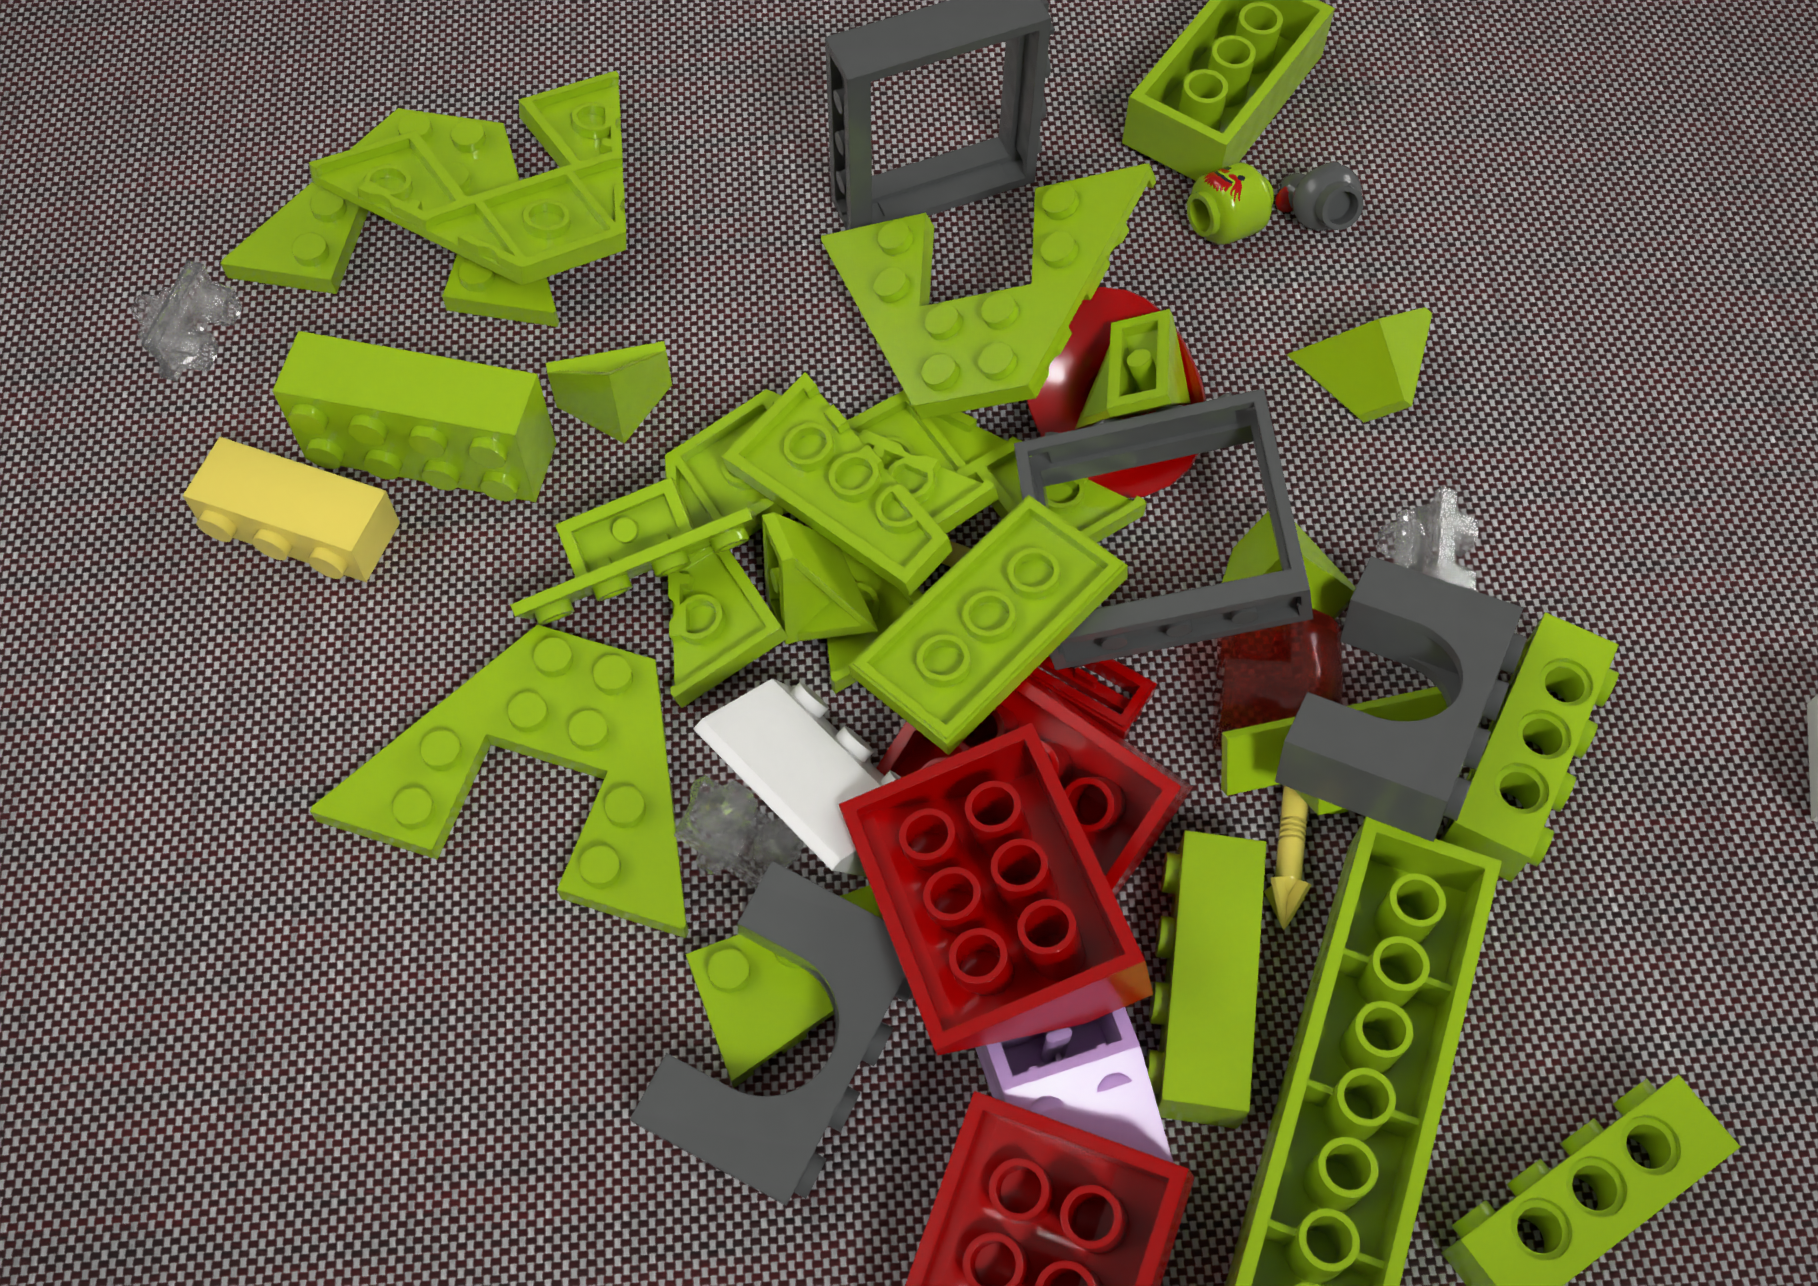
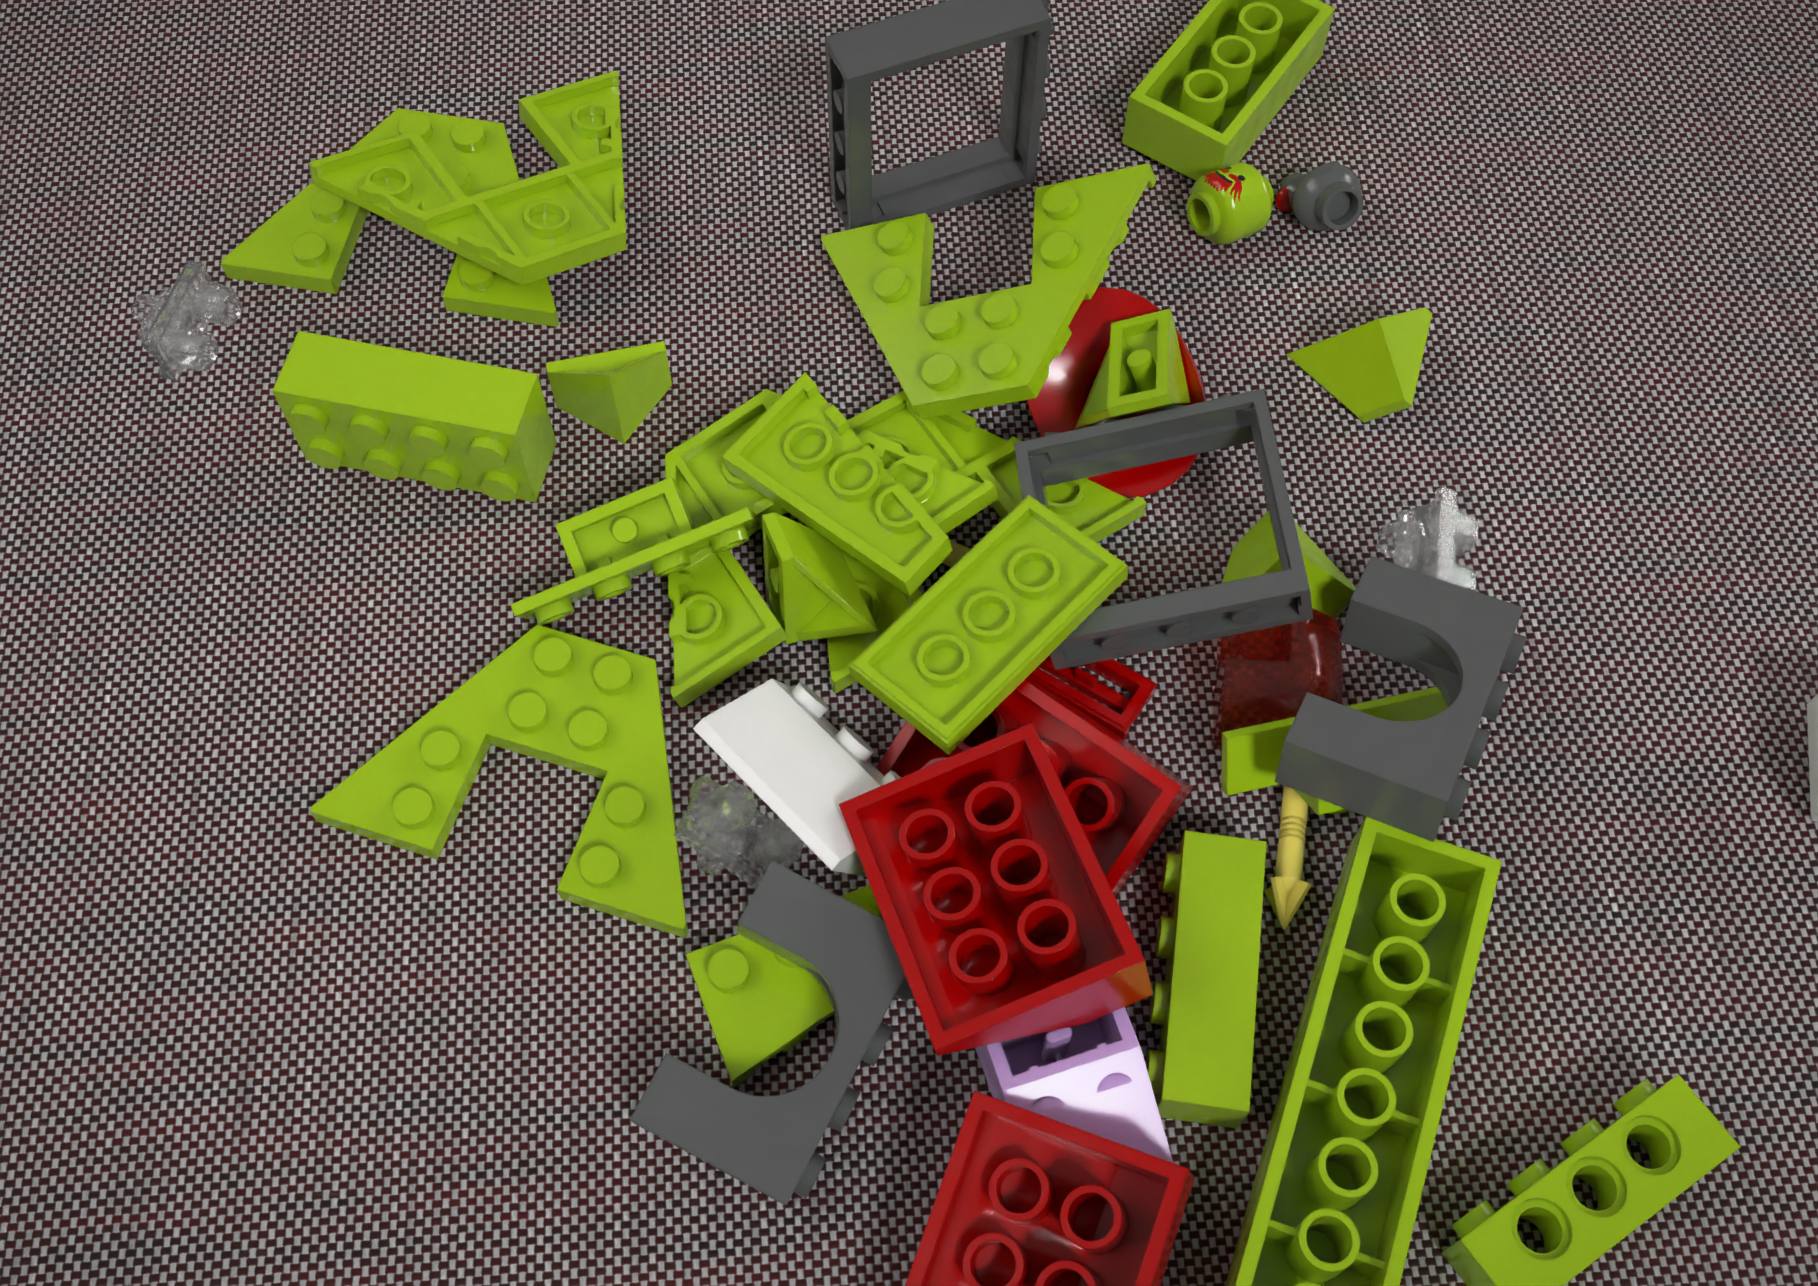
light yellow brick [183,437,400,583] -> none
lime brick [1440,612,1619,882] -> none

